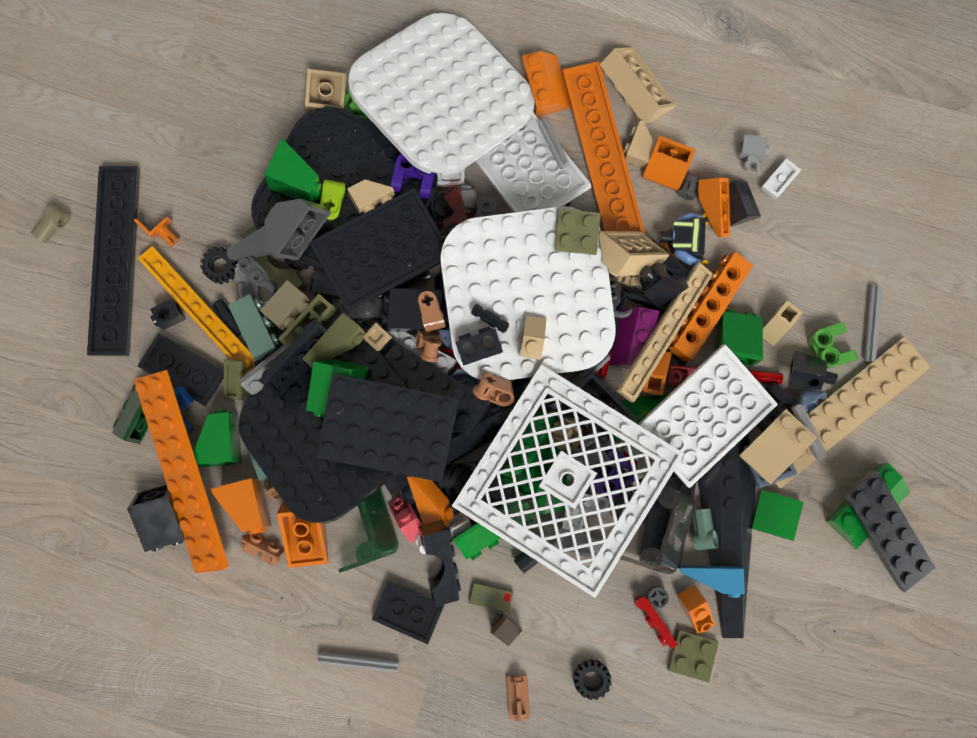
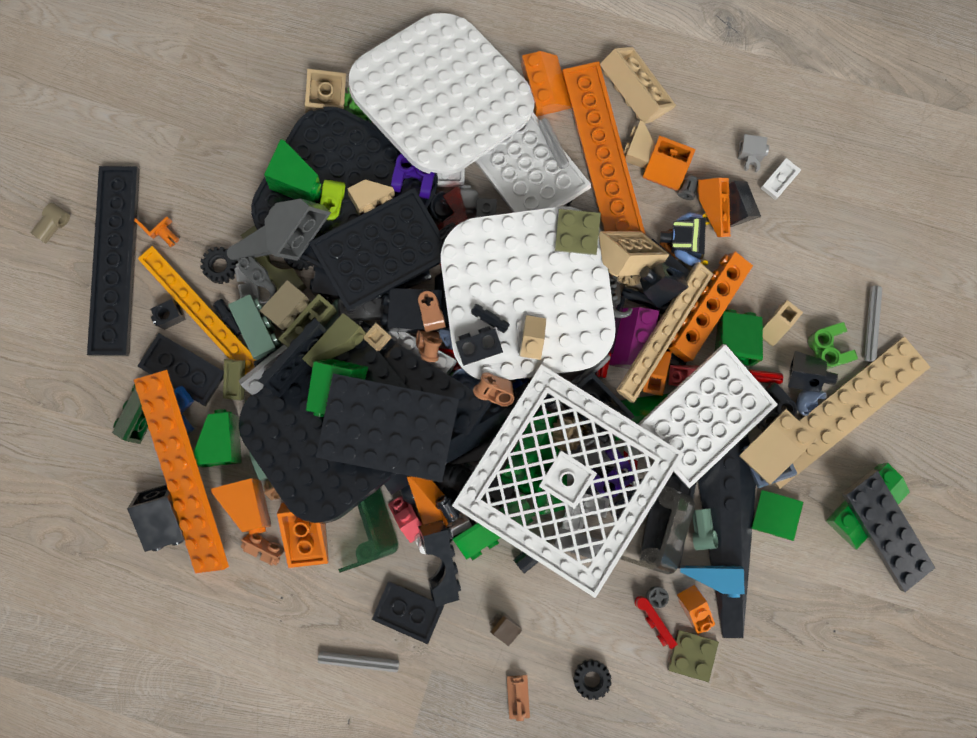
olive tile [470,583,514,613] -> none
light grey axle [791,403,827,460] -> none
none -> black pin [435,495,459,523]

